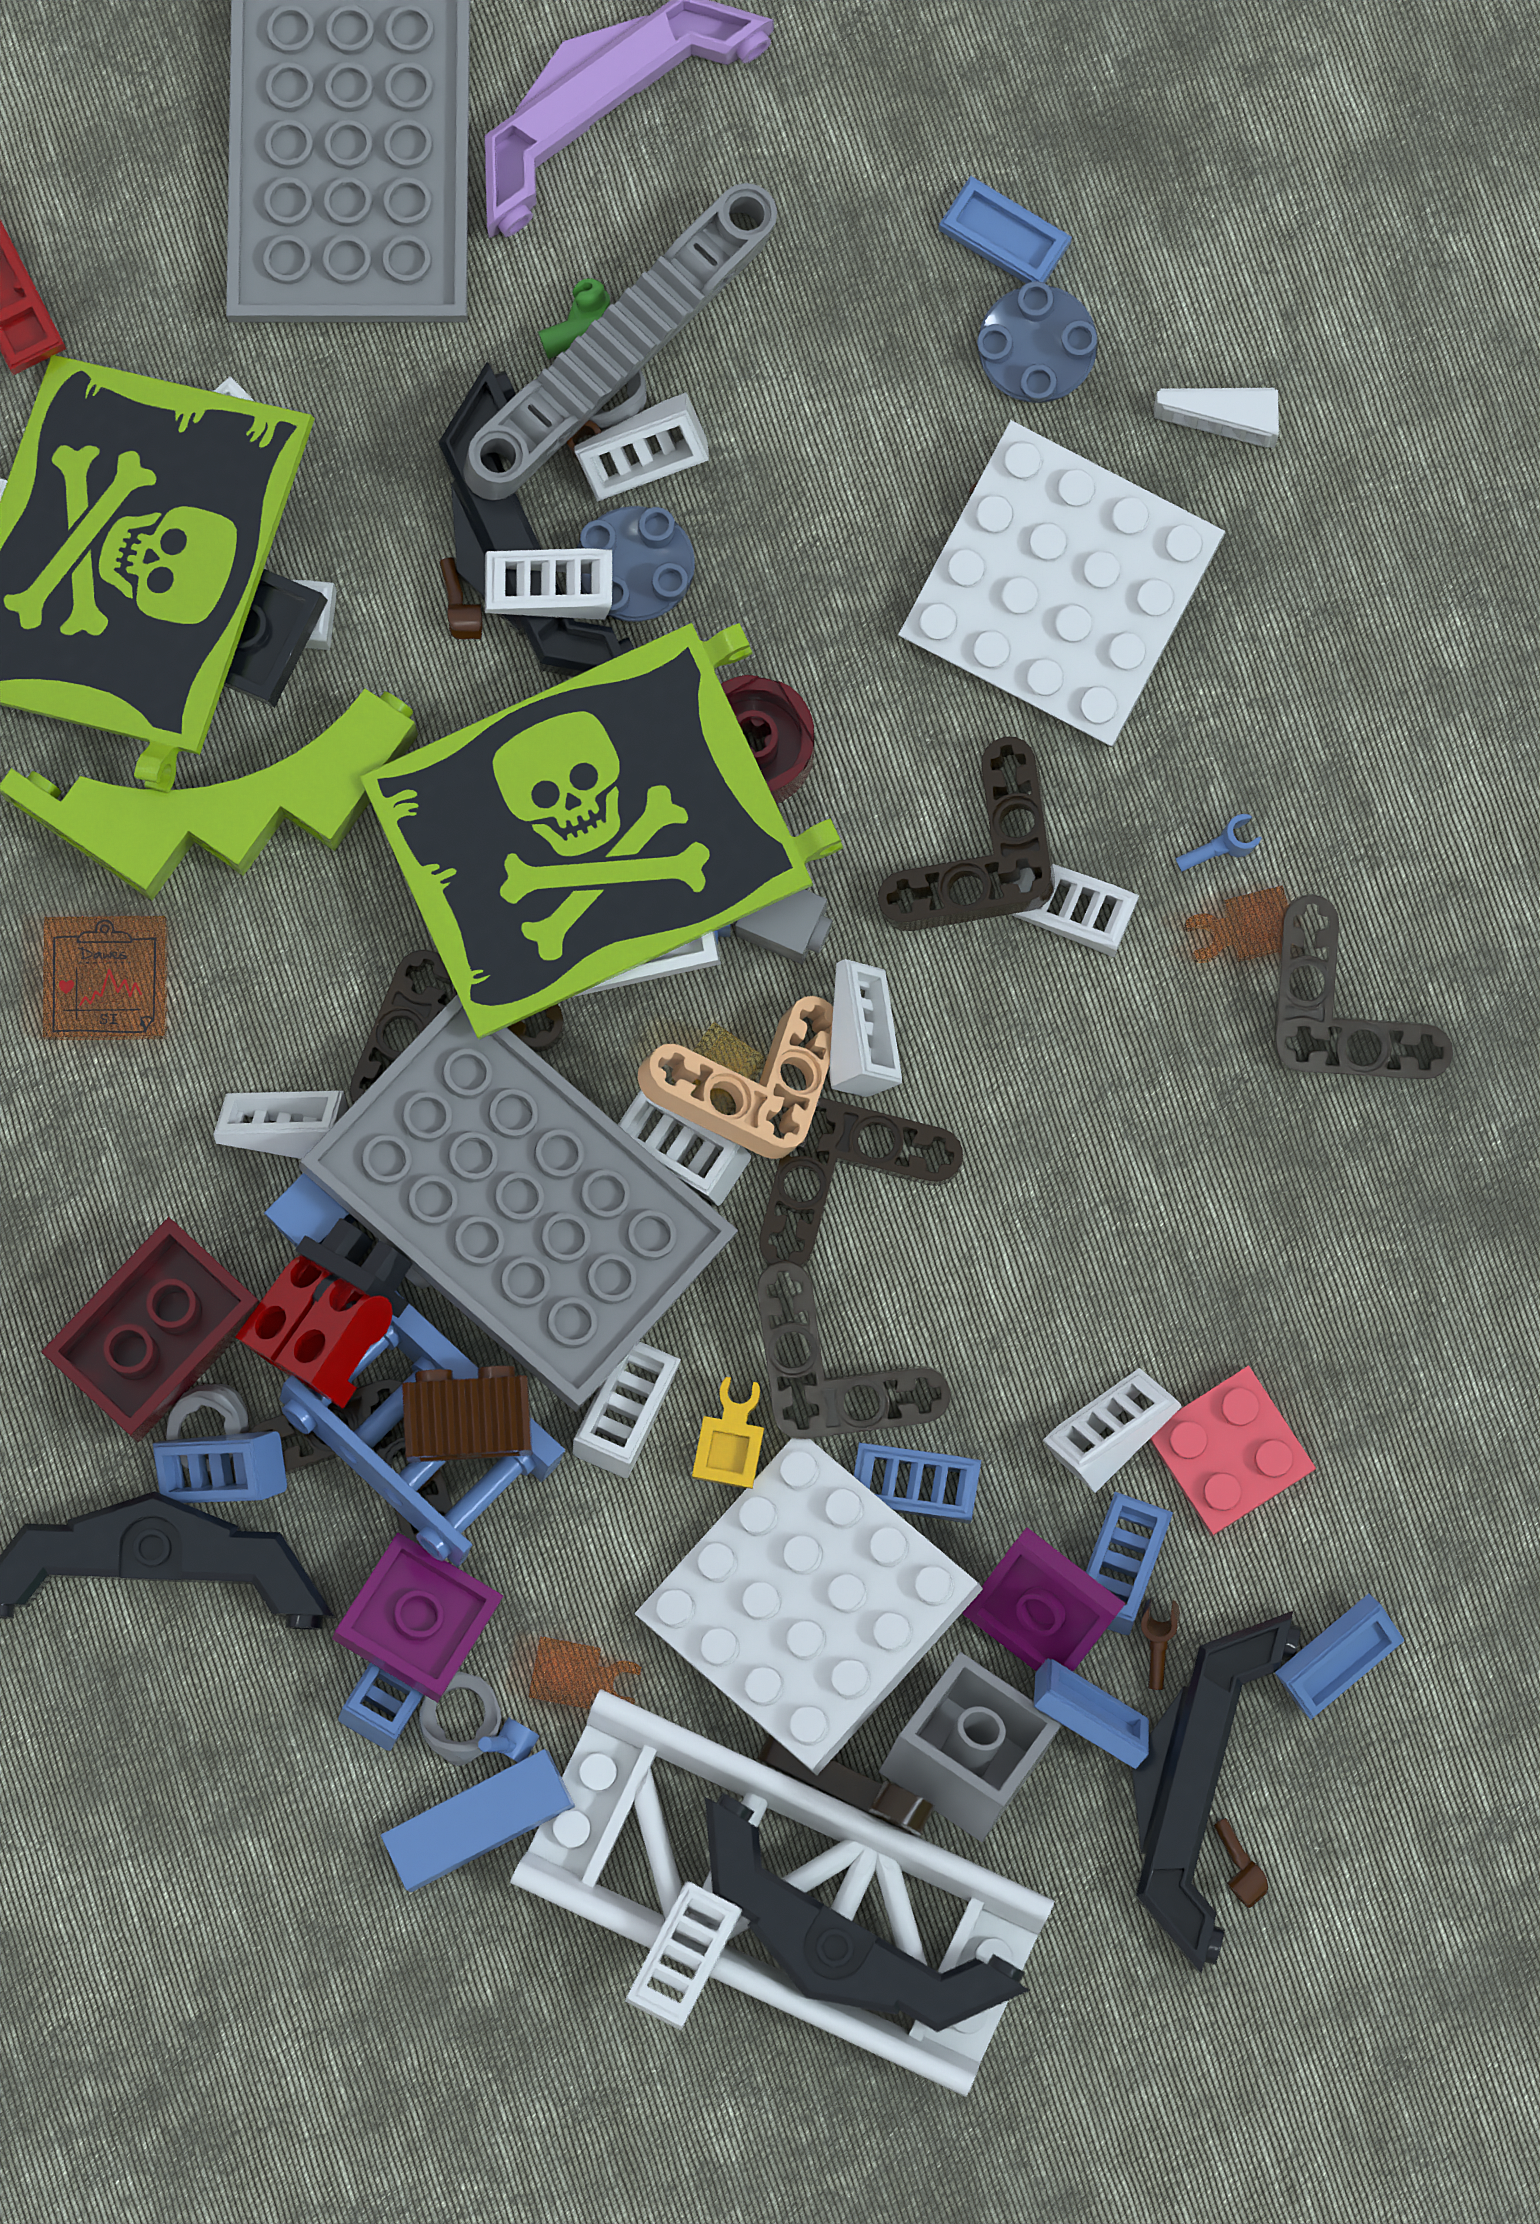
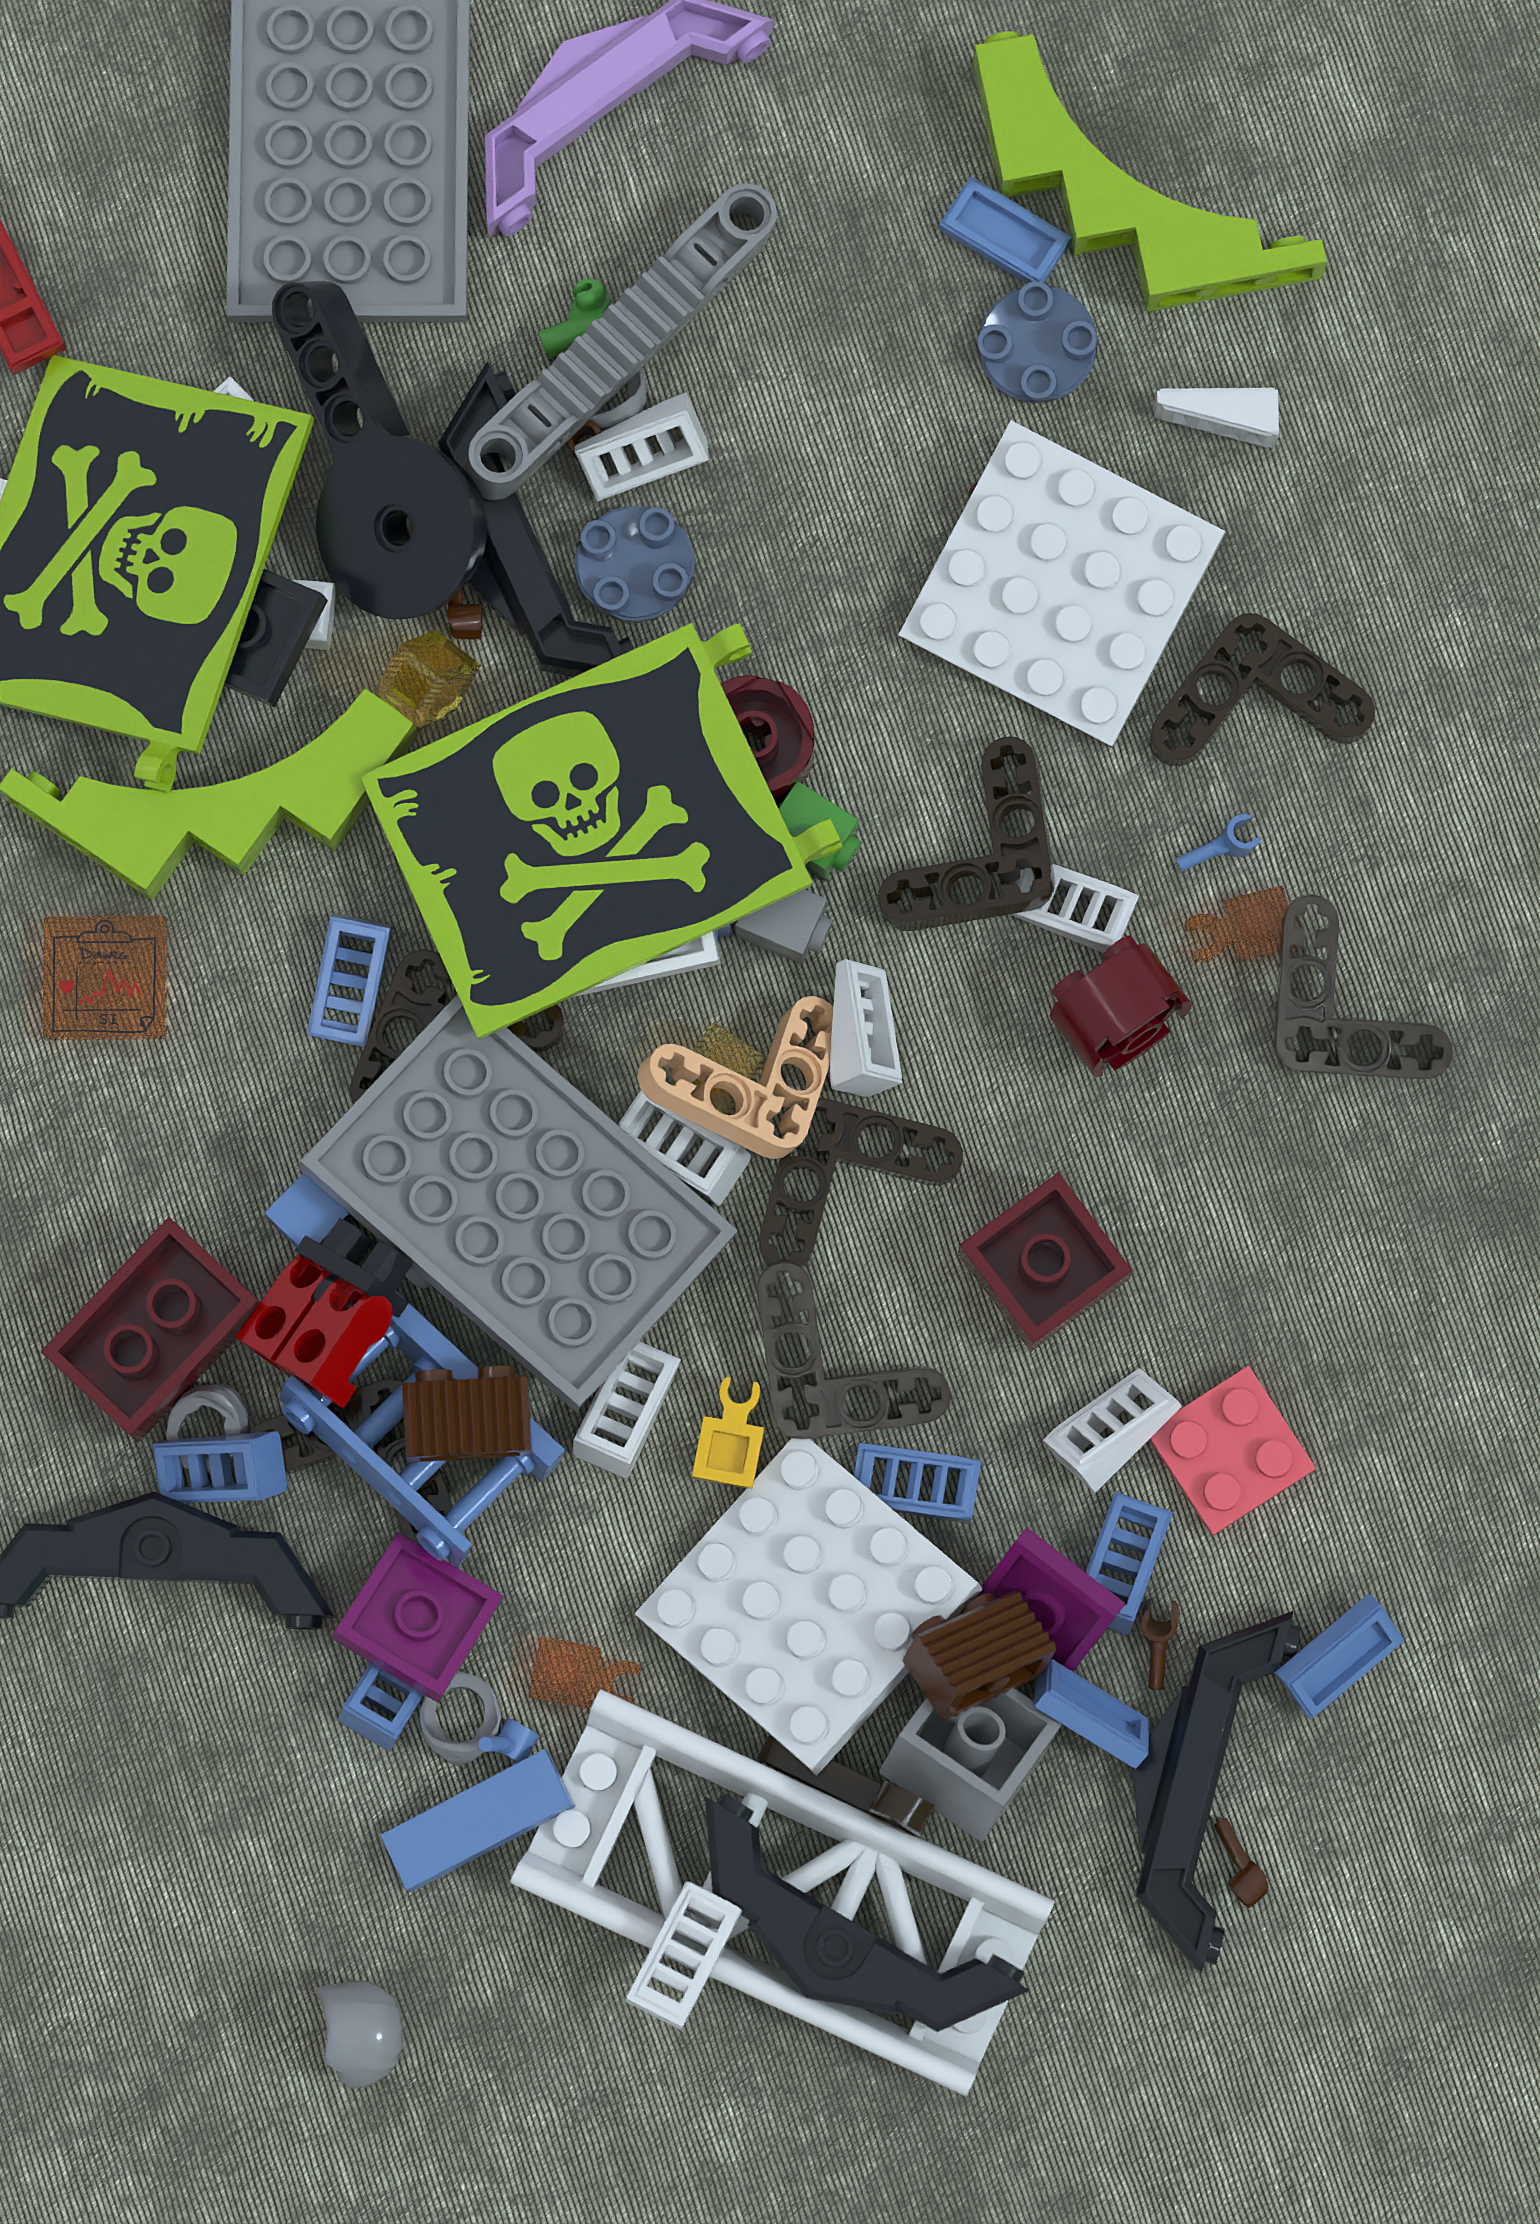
white slope [213,1091,348,1159] -> none
white slope [485,548,612,620] -> none
none -> black beam [272,281,487,620]
none -> medium blue slope [307,913,393,1047]
none -> light grey hair [314,1980,403,2089]
none -> clear yellow brick [374,629,481,728]
none -> bright green brick [779,781,862,881]
none -> reddish brown brick [902,1590,1056,1721]
none -> brick [958,1172,1133,1352]
none -> lime arch [973,31,1327,312]
none -> dark red brick [1049,935,1192,1077]
none -> dark brown beam [1150,613,1375,766]

